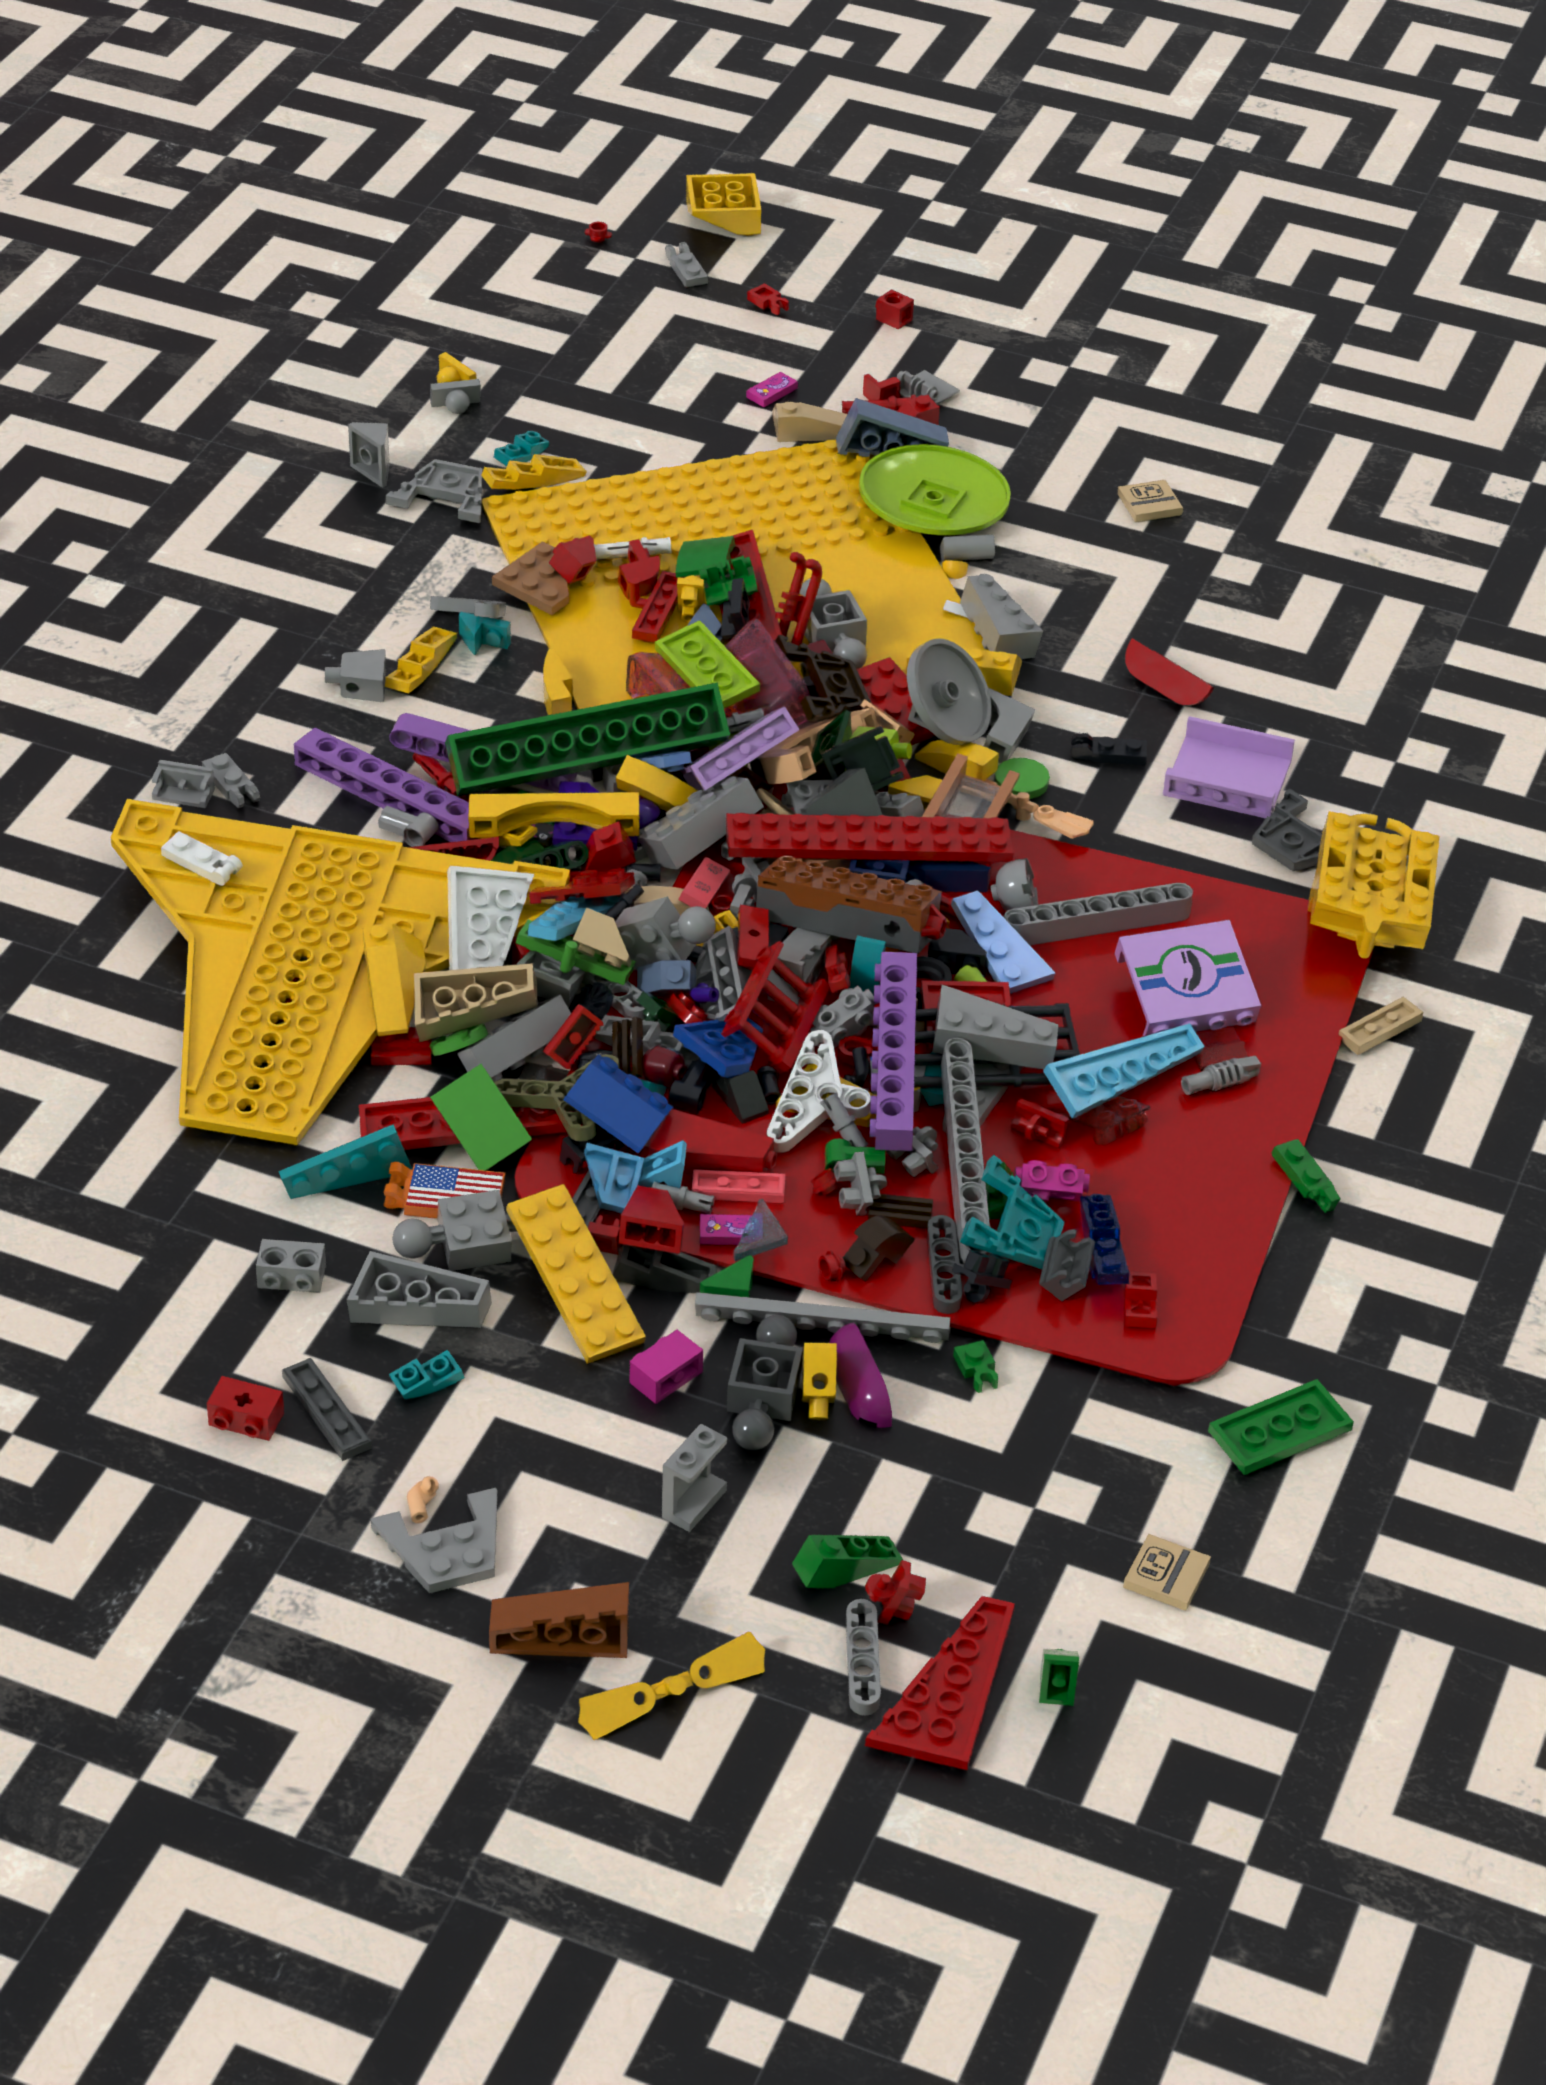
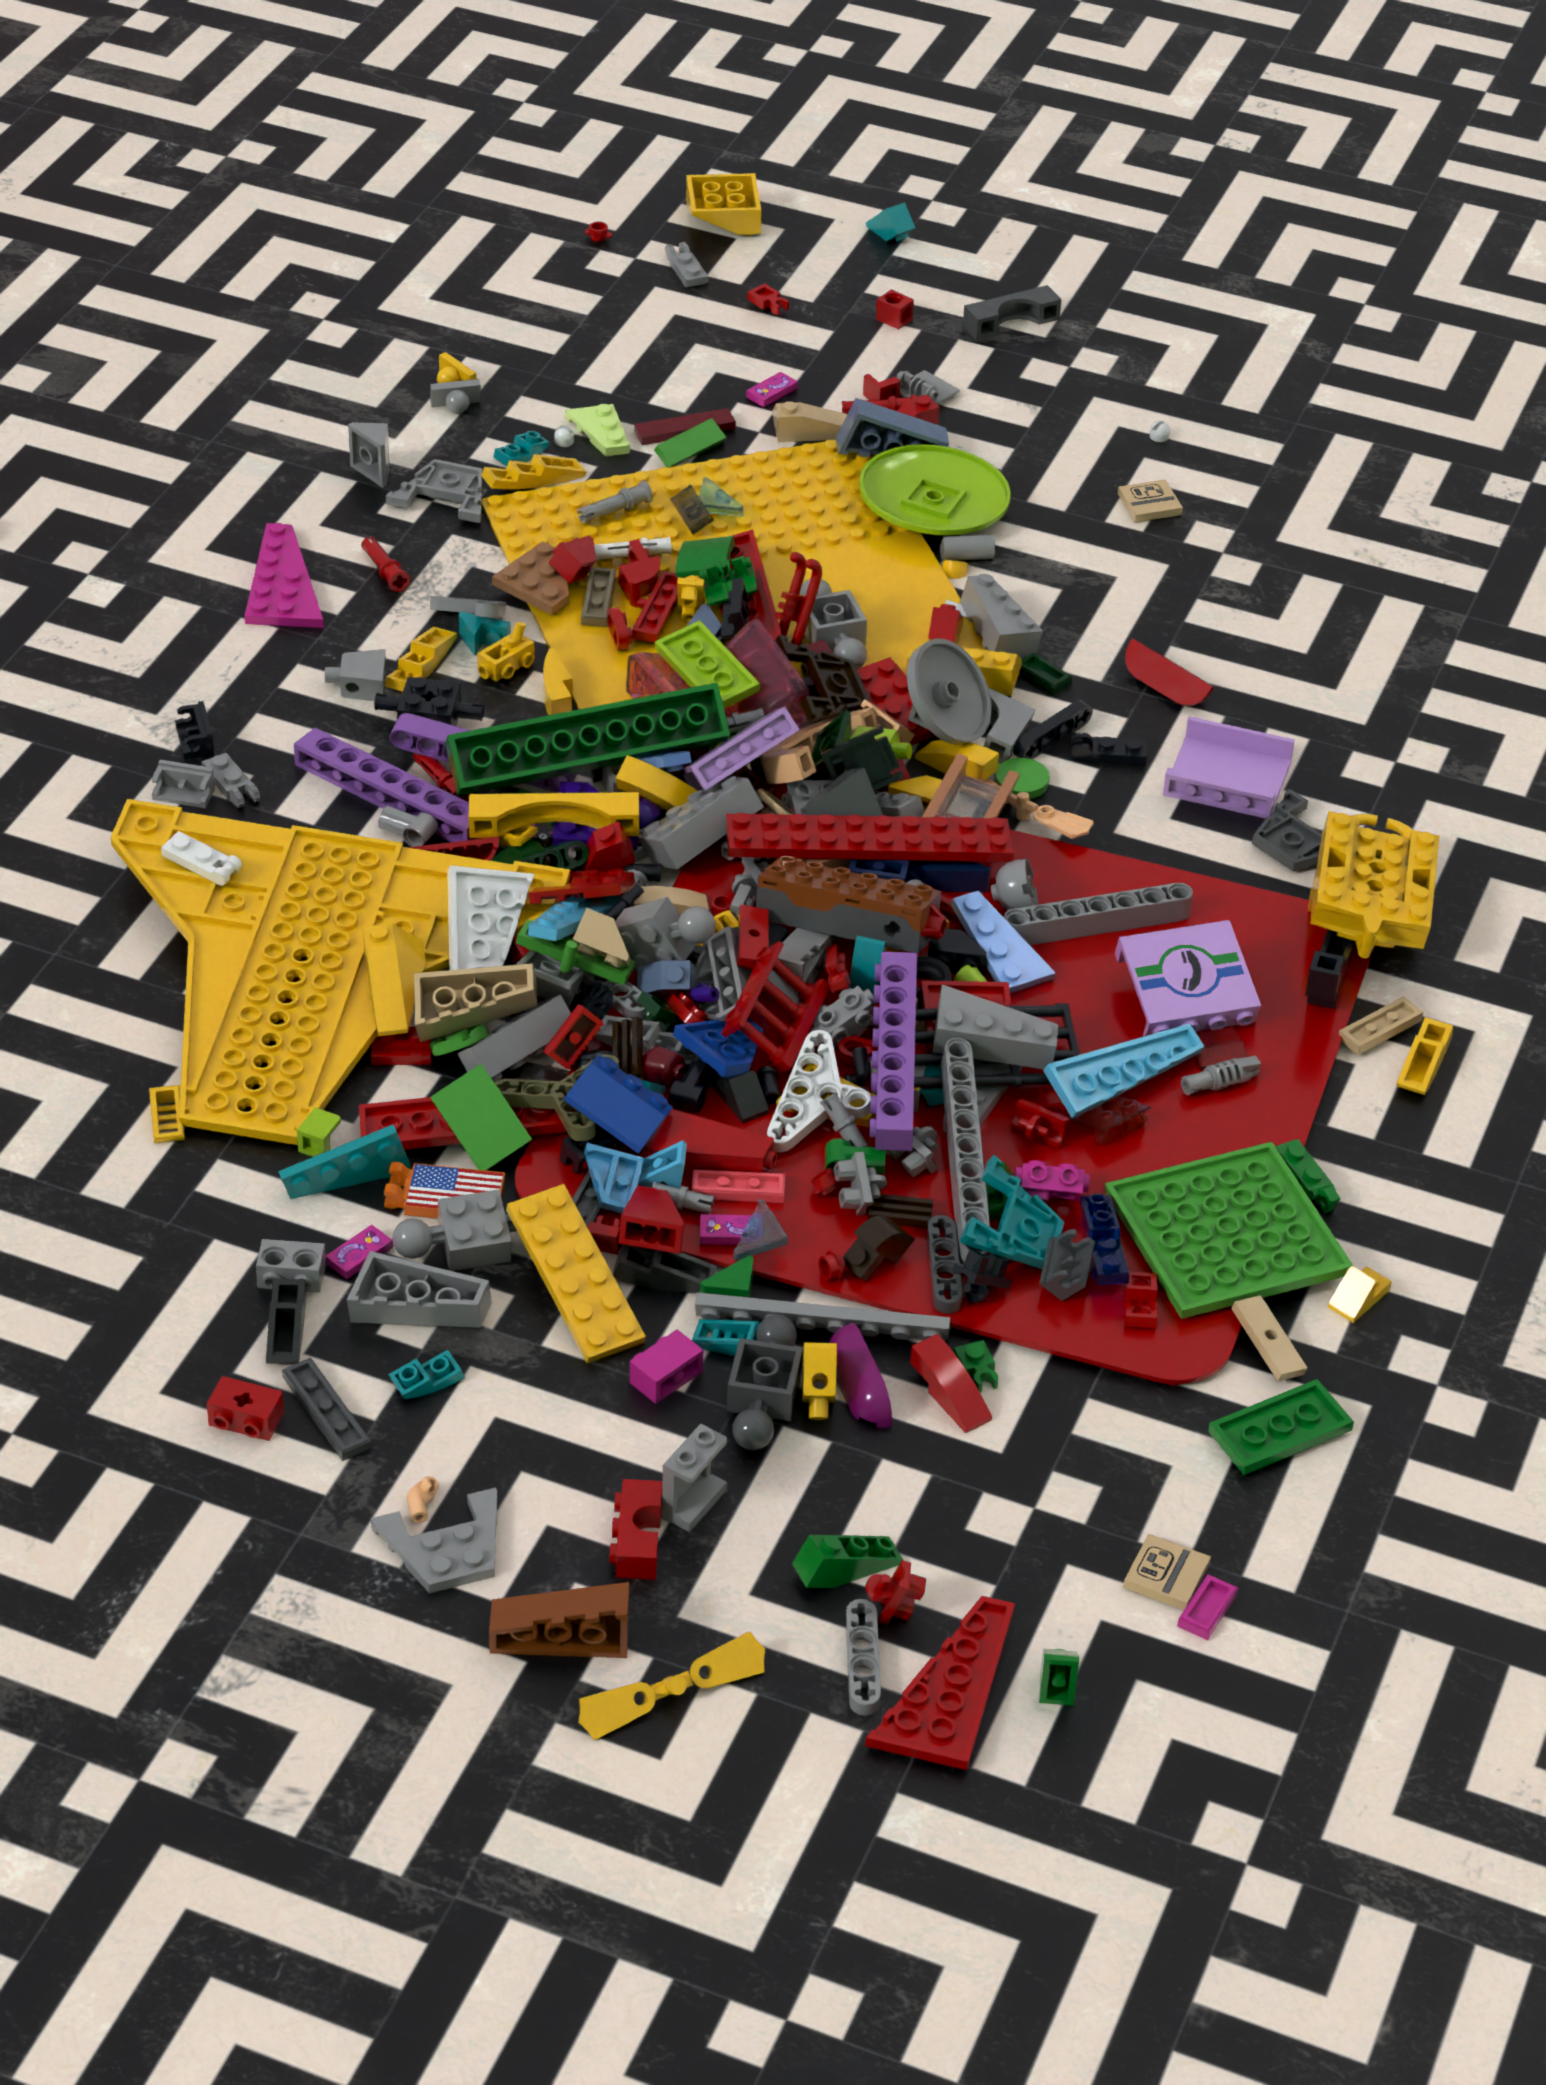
coral tile [678,857,730,909] -> none
none -> yellow slope [149,1085,185,1143]
none -> black hinge [175,701,214,760]
none -> dark pink wing [244,523,324,628]
none -> pearl dark grey slope [266,1279,307,1364]
none -> lime panel [297,1107,341,1157]
none -> dark pink tile [326,1224,393,1279]
none -> red pin [361,536,411,592]
none -> black brick [374,677,485,726]
none -> yellow brick [477,621,535,682]
none -> white hinge [554,425,574,447]
none -> yellowish green wing [565,404,630,456]
none -> light grey pin [577,480,653,524]
none -> dark tan tile [581,567,616,627]
none -> red plate [607,607,633,651]
none -> red arch [609,1479,663,1580]
none -> dark red tile [634,408,736,445]
none -> bright green tile [654,418,726,467]
none -> clear smoke plate [670,485,714,535]
none -> teal slope [692,1319,760,1356]
none -> clear light blue tile [696,477,743,516]
none -> teal slope [866,202,915,242]
none -> red slope [910,1334,992,1433]
none -> red slope [928,604,964,644]
none -> dark grey arch [963,285,1062,340]
none -> black beam [1013,700,1093,760]
none -> dark green tile [1019,653,1072,695]
none -> bright green plate [1104,1142,1353,1319]
none -> white hinge [1150,421,1170,442]
none -> dark pink tile [1177,1574,1238,1640]
none -> tan tile [1231,1295,1307,1381]
none -> black arch [1305,929,1355,1009]
none -> slope [1328,1266,1392,1323]
none -> yellow slope [1396,1017,1453,1095]

